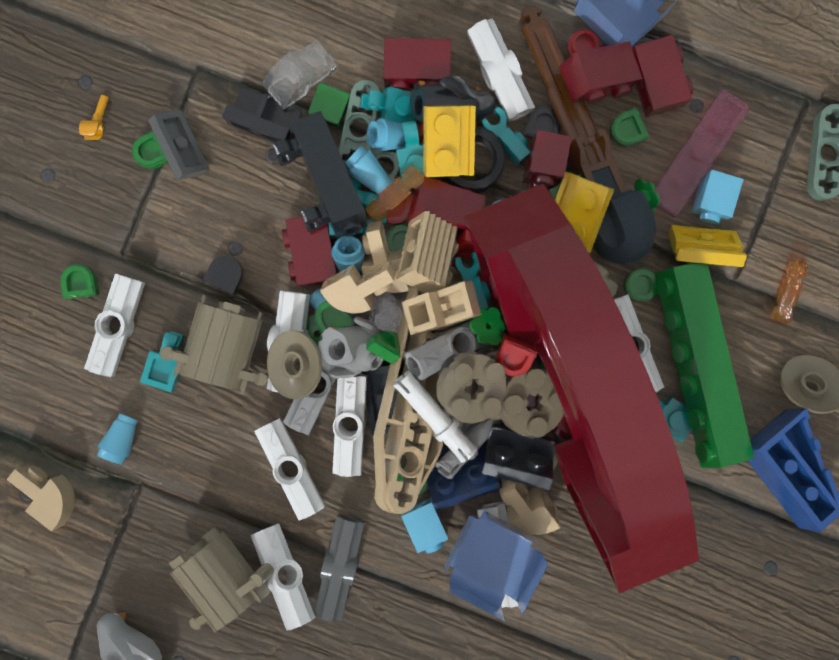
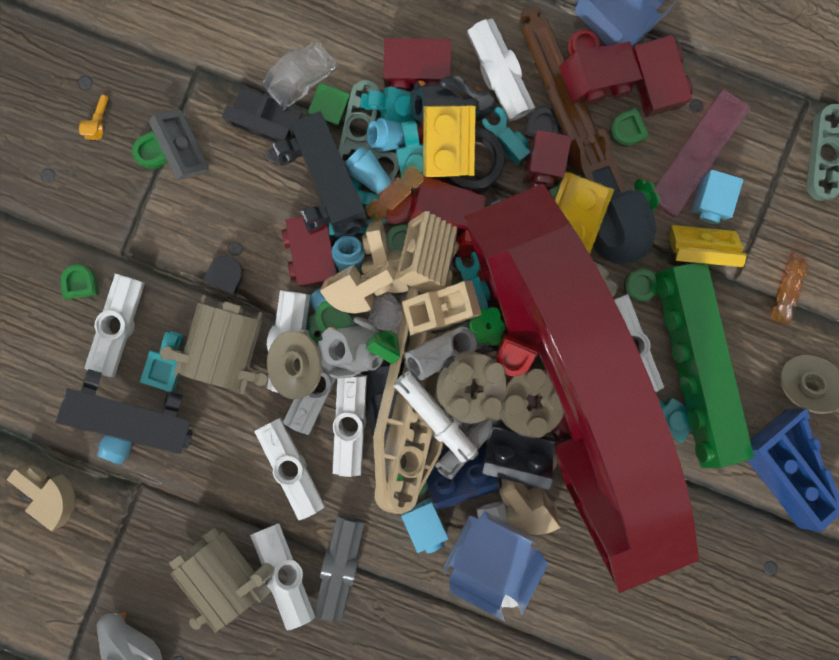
none -> black brick [55,369,193,454]

